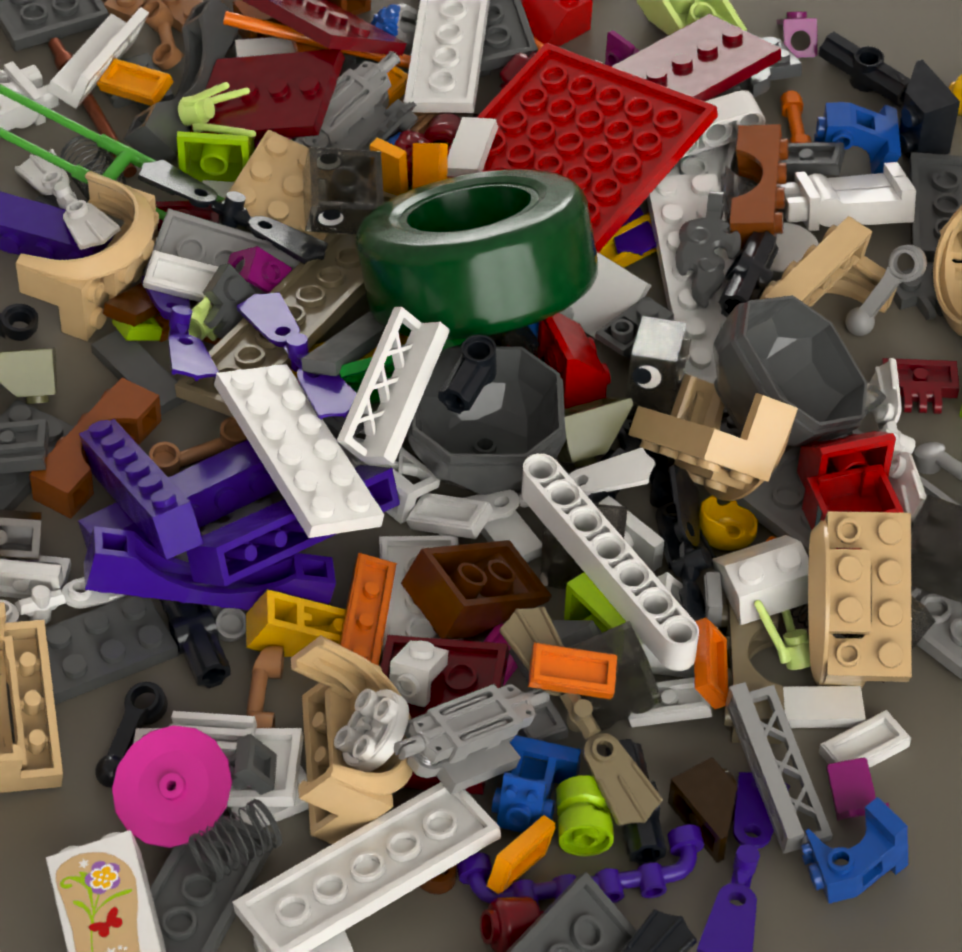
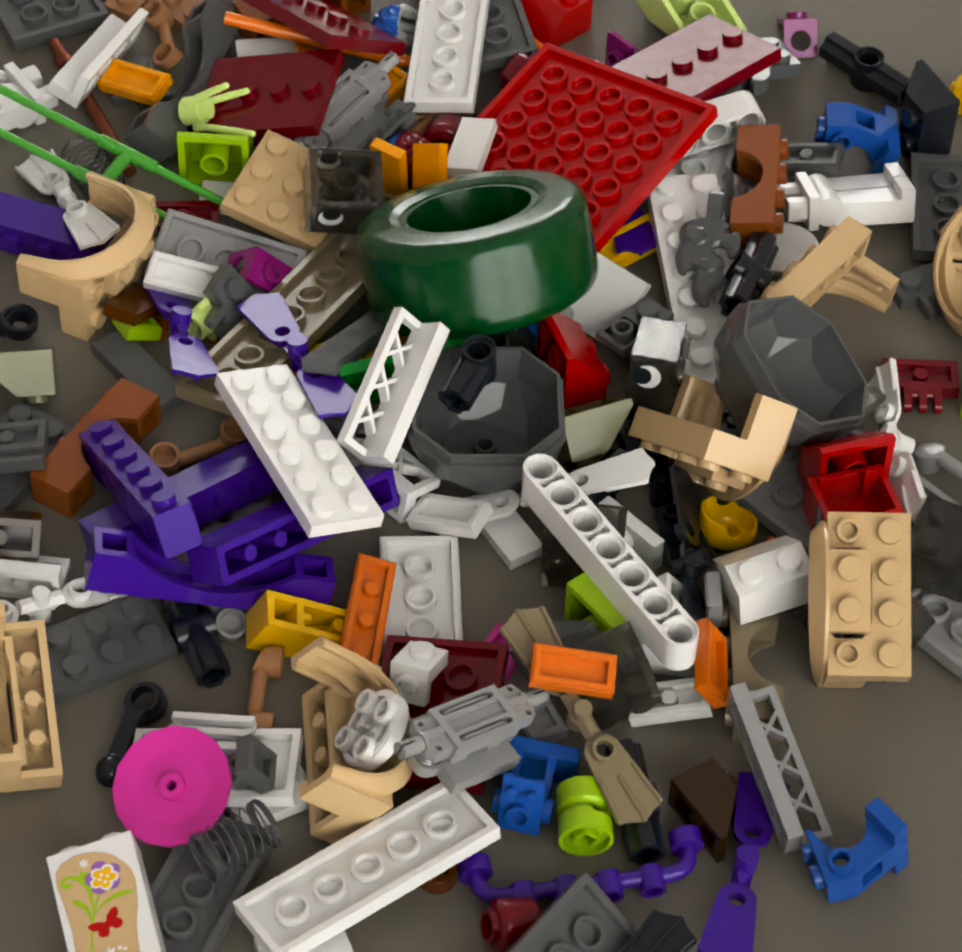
black piece [138,160,328,264] -> none
reddish brown slope [401,540,552,639] -> none
light orange tile [487,815,556,894] -> none
yellowish green plant [754,600,811,670] -> none
orange bar [780,91,812,143] -> none
white tile [783,686,866,728] -> none
white tile [818,710,911,768] -> none
magenta bracket [826,757,890,821] -> none
light grey piece [845,244,927,336] -> none

